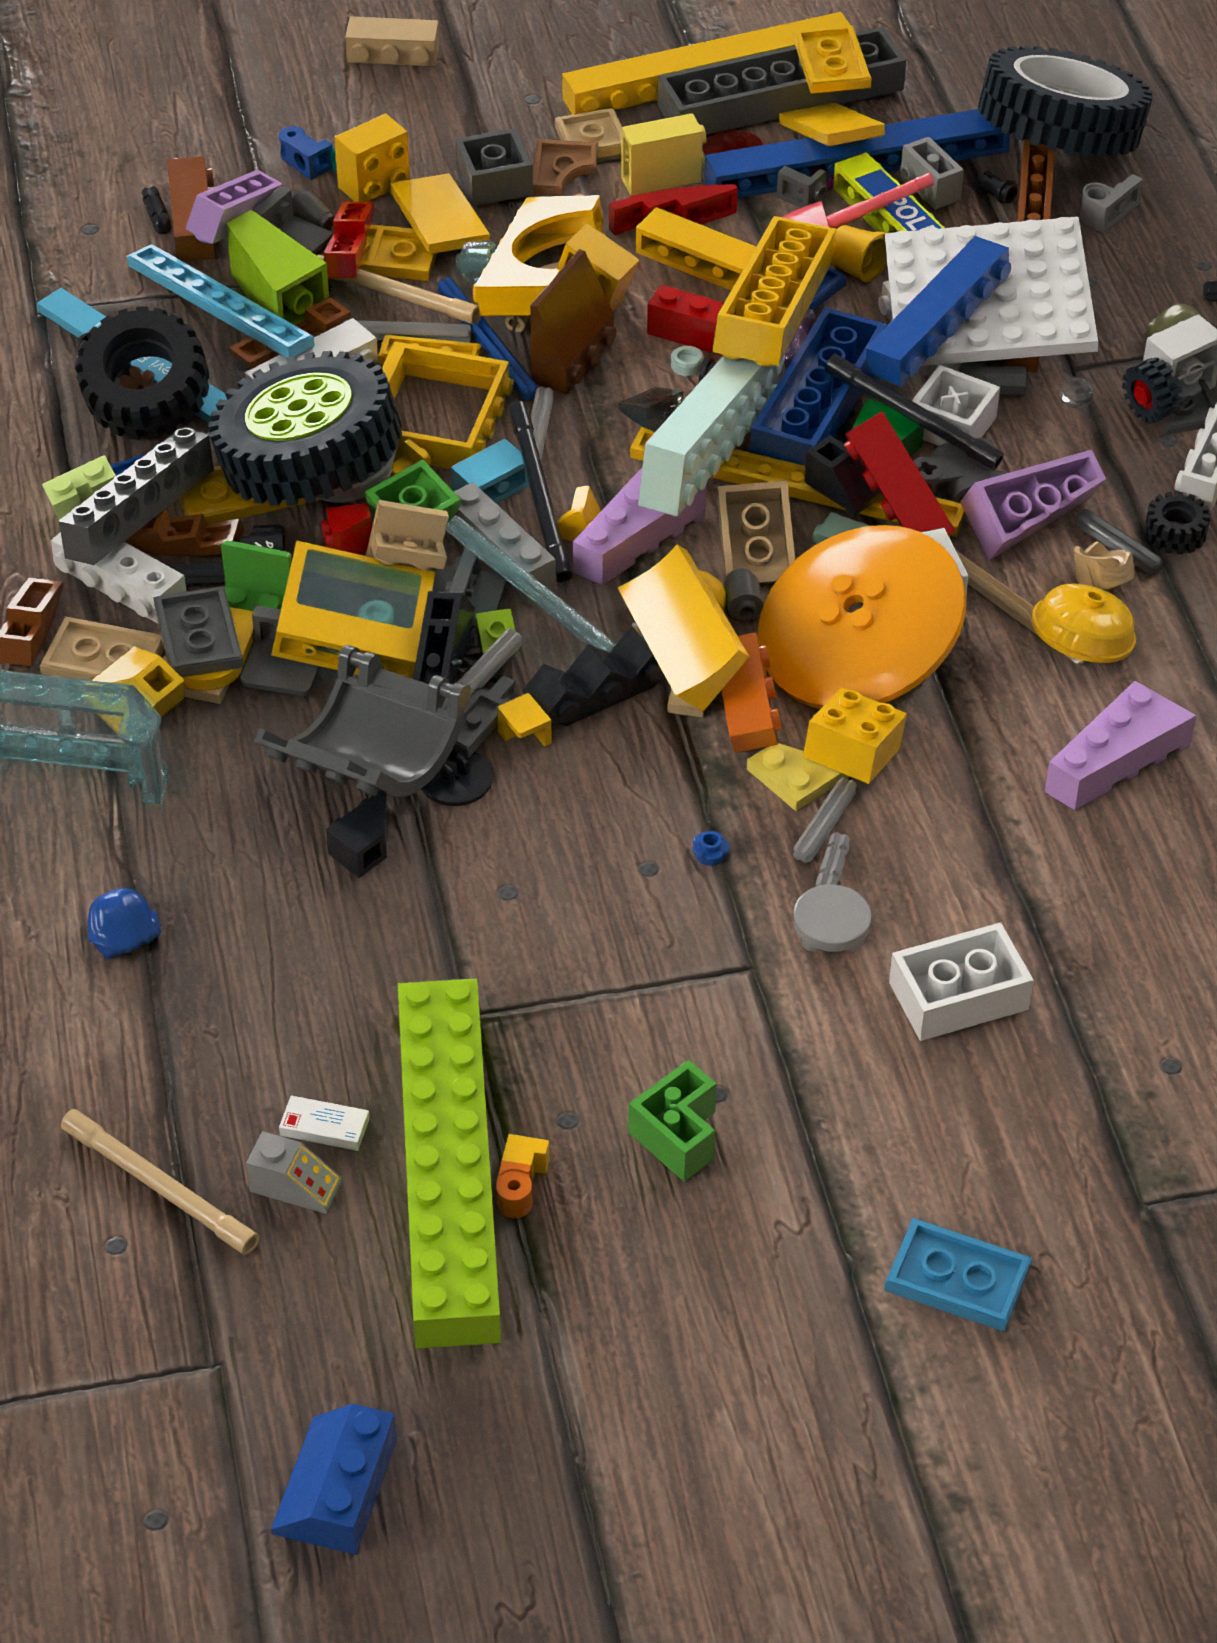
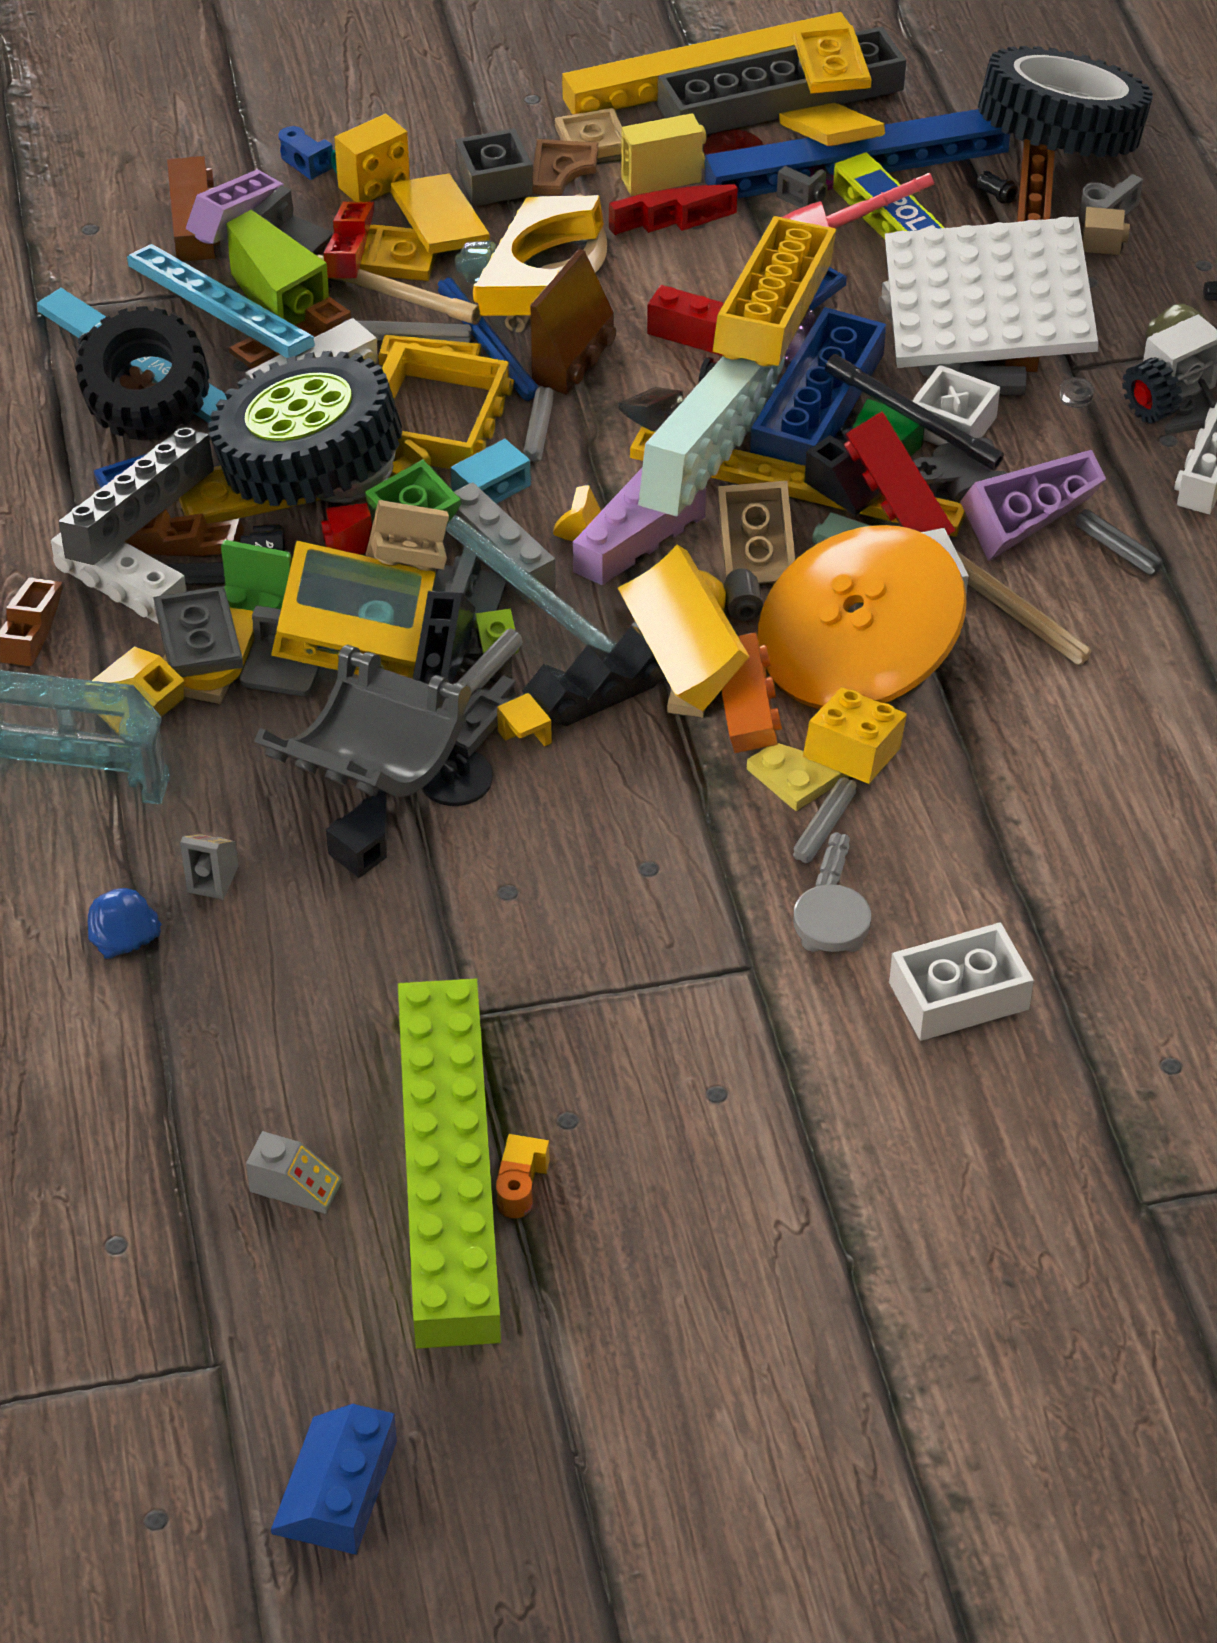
tan tile [40,616,164,683] -> none
yellowish green brick [42,455,116,520] -> none
tan piece [61,1109,259,1255] -> none
black axle [142,186,172,234] -> none
white tile [279,1095,369,1151] -> none
dark grey cone [292,189,335,230] -> none
tan brick [345,16,439,66] -> none
black piece [508,401,573,583] -> none
yellow brick [556,223,639,311] -> none
bright green brick [628,1059,717,1182] -> none
yellow brick [636,207,756,290] -> none
light aqua tile [671,346,704,376] -> none
blue plate [692,831,729,866] -> none
yellow hat [831,225,887,283] -> none
blue brick [866,236,1011,387] -> none
dark azure tile [884,1218,1032,1332] -> none
light grey brick [900,137,964,210] -> none
yellow hat [1031,584,1136,663] -> none
lavender wedge [1045,681,1196,810] -> none
tan hair [1074,542,1135,591] -> none
black tyre [1144,491,1211,554] -> none
none -> light grey slope [180,834,238,900]
none -> tan brick [1082,207,1130,255]

